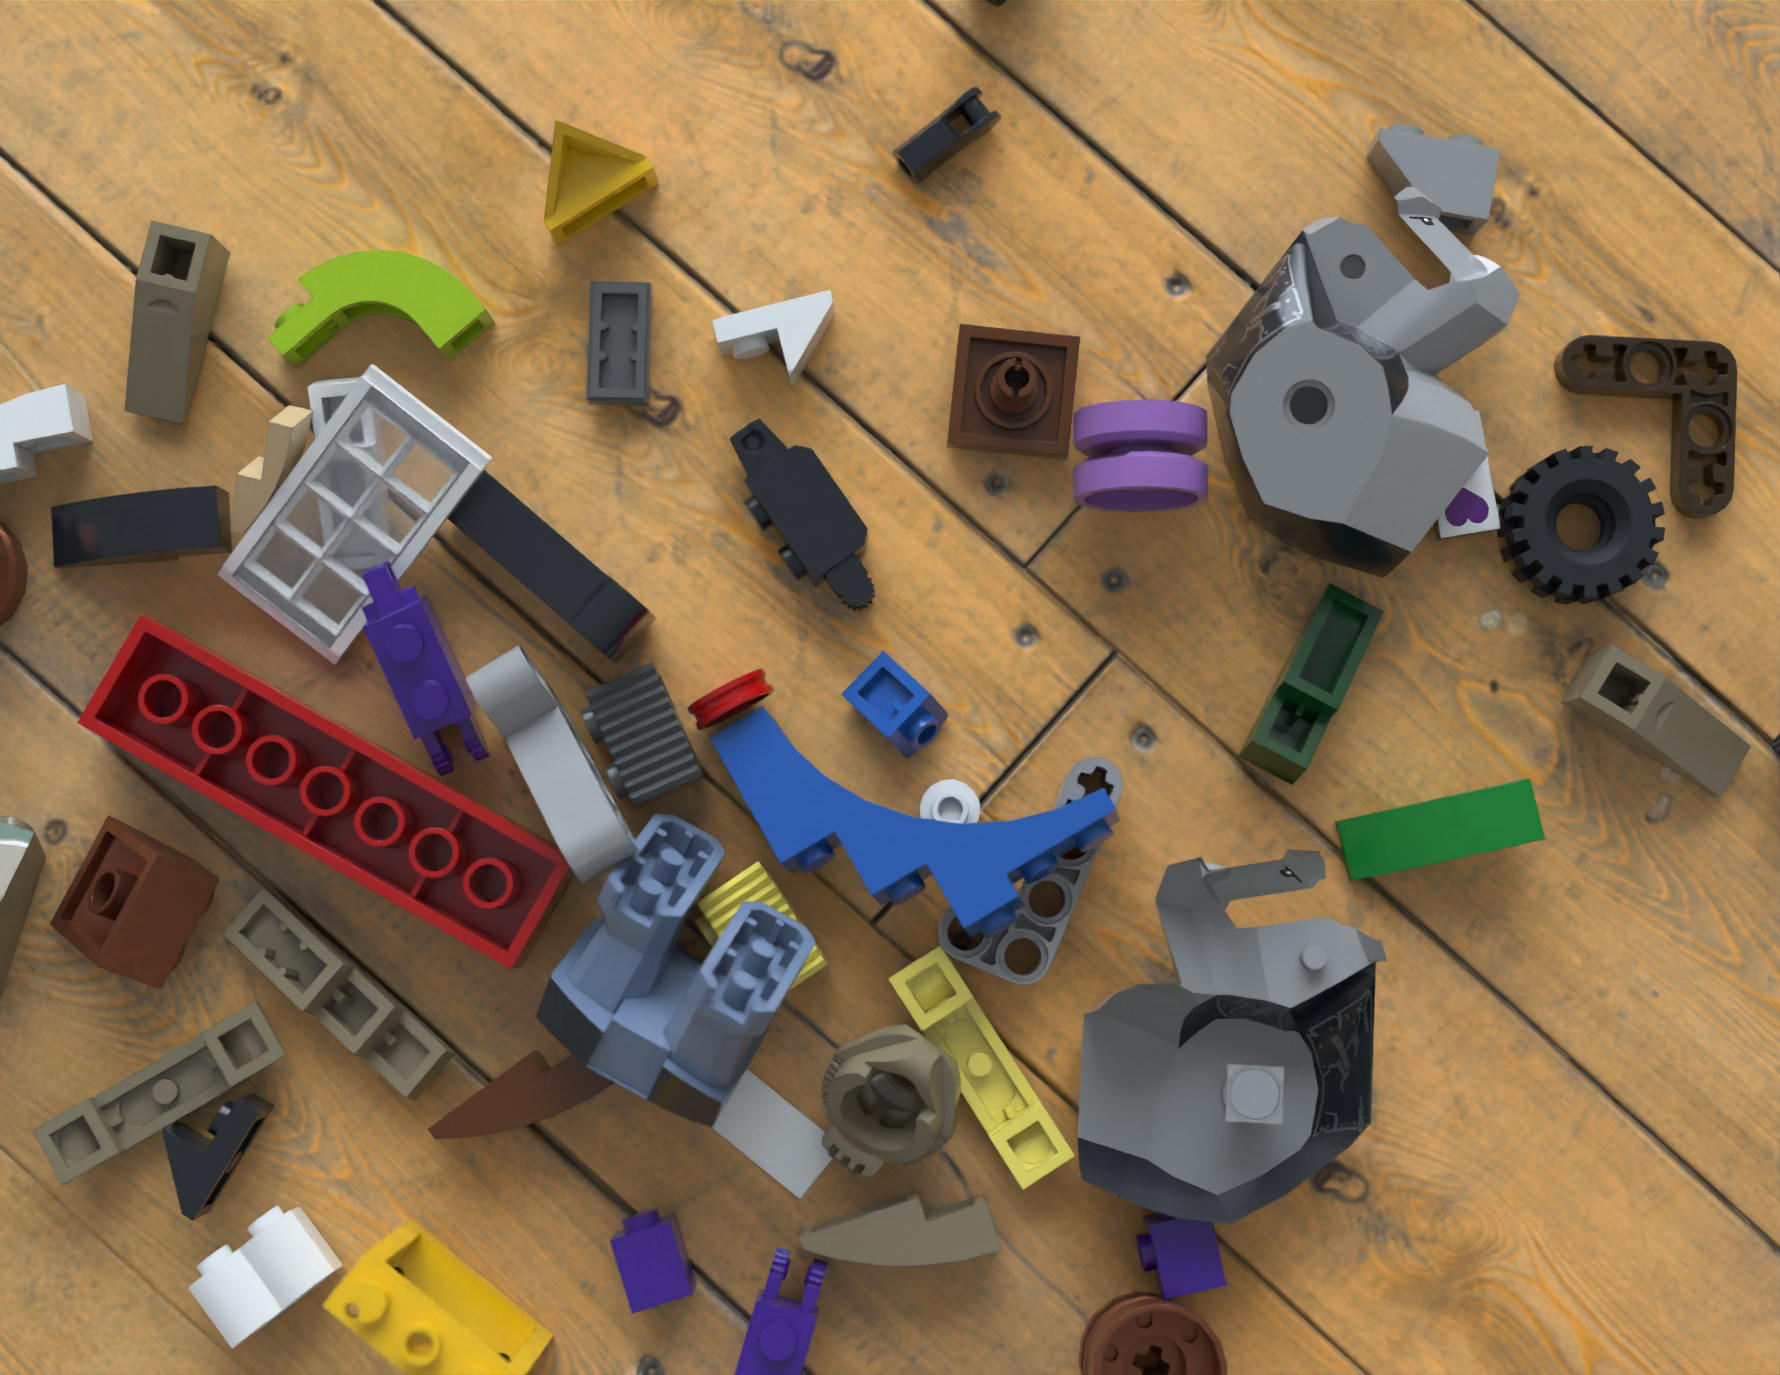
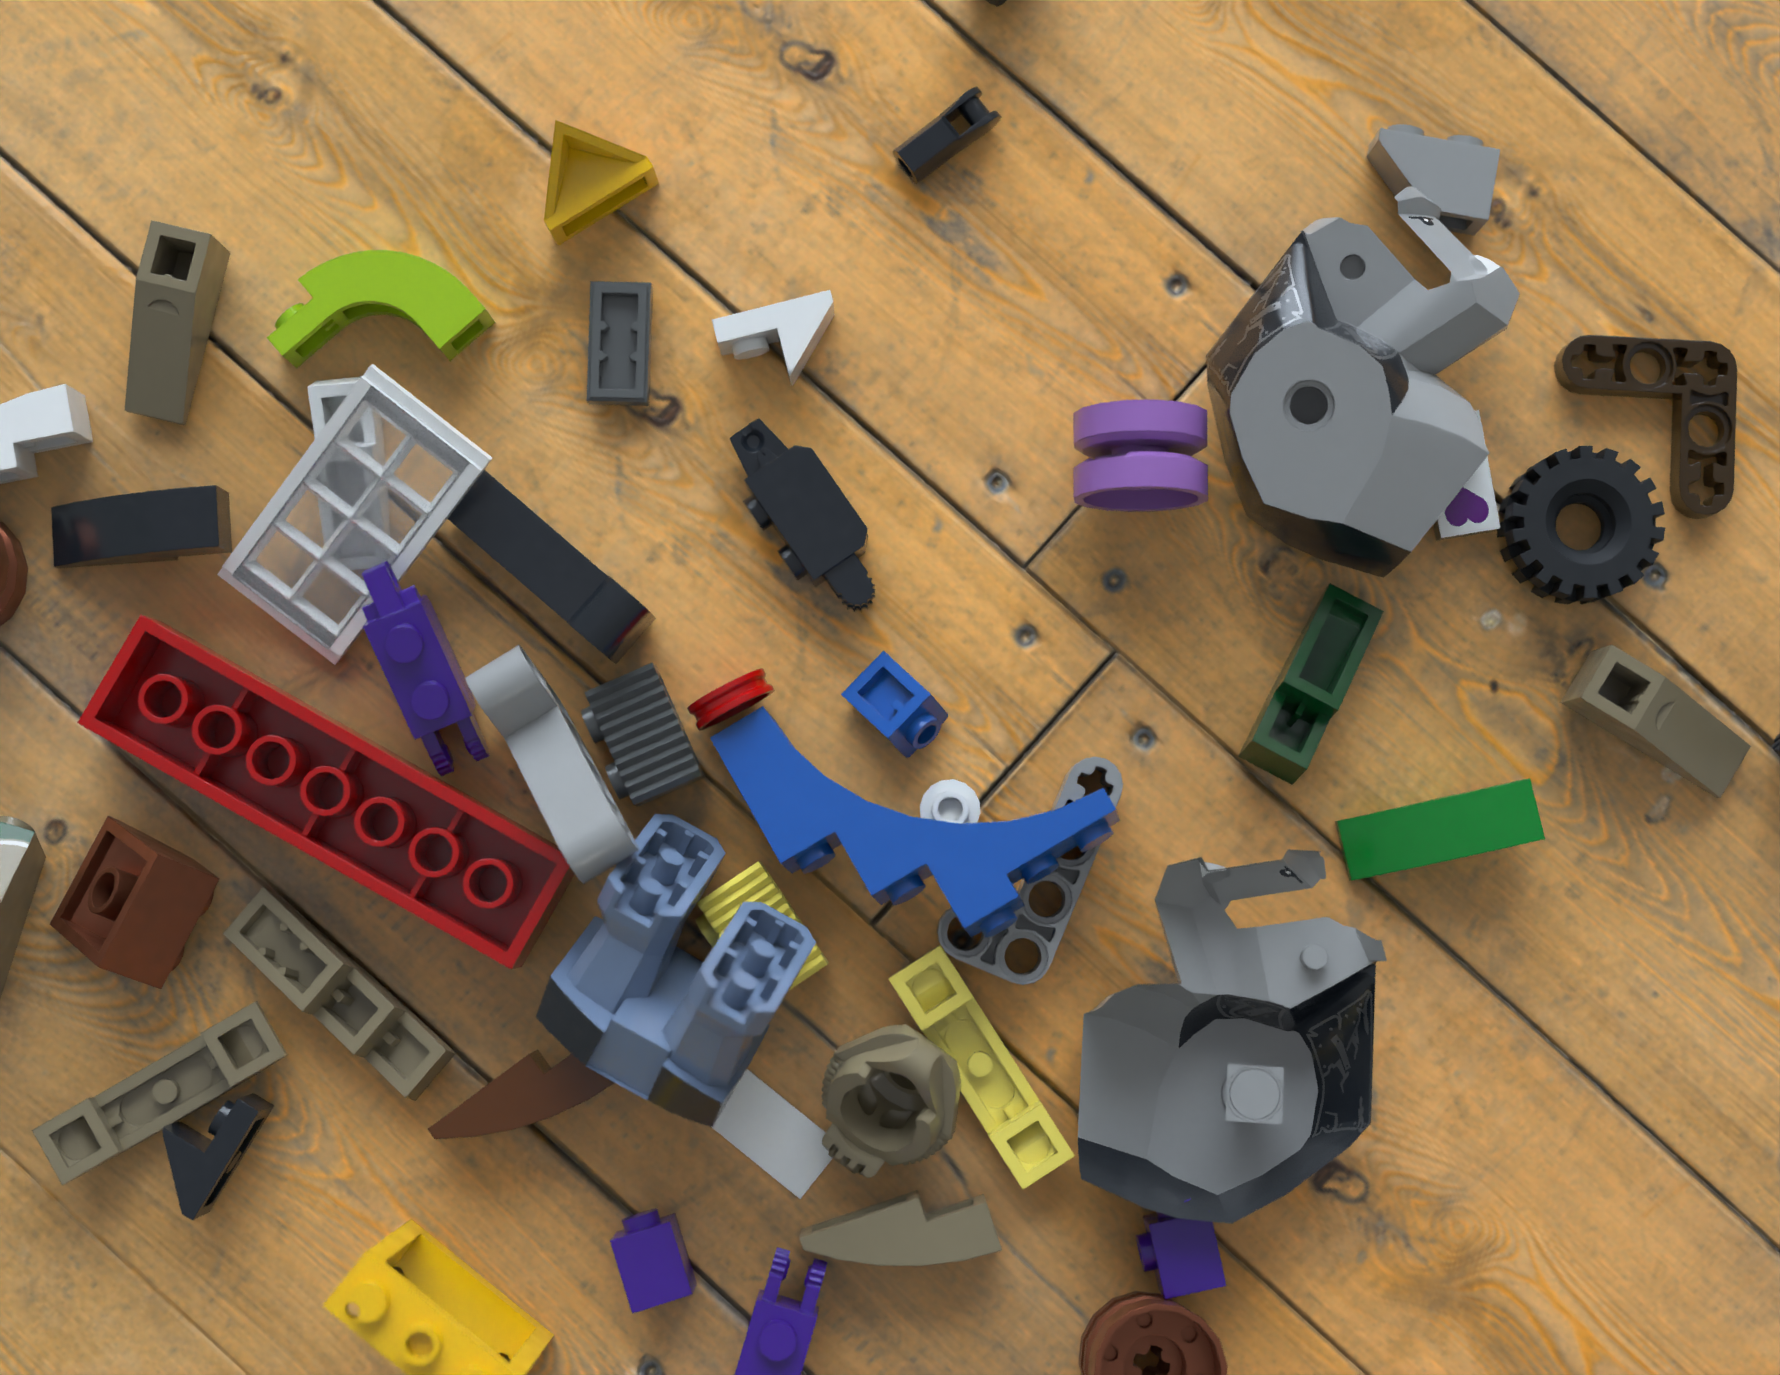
white brick [188,1206,343,1349] -> none
tan slope [230,405,313,534] -> none
reddish brown plate [947,324,1080,460] -> none

